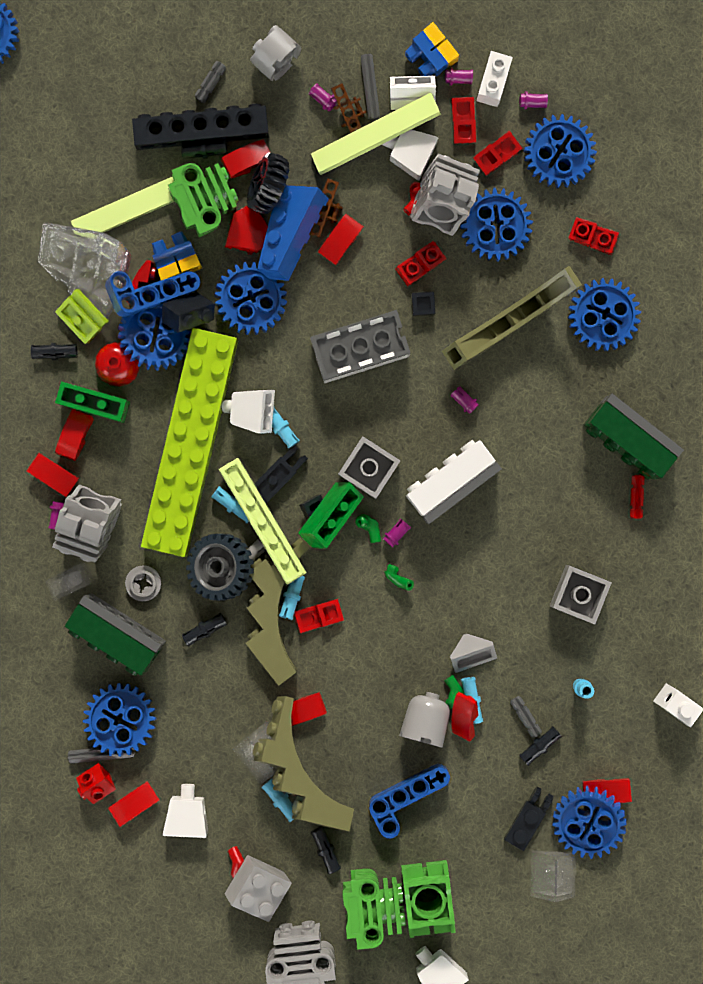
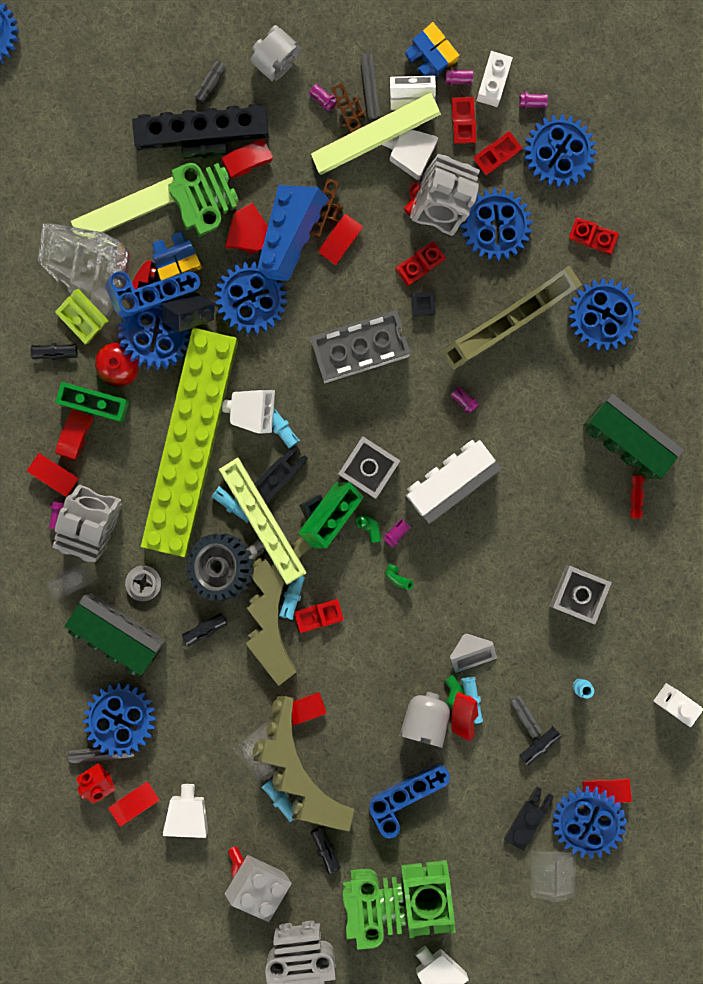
black gear [246,152,290,214] -> none

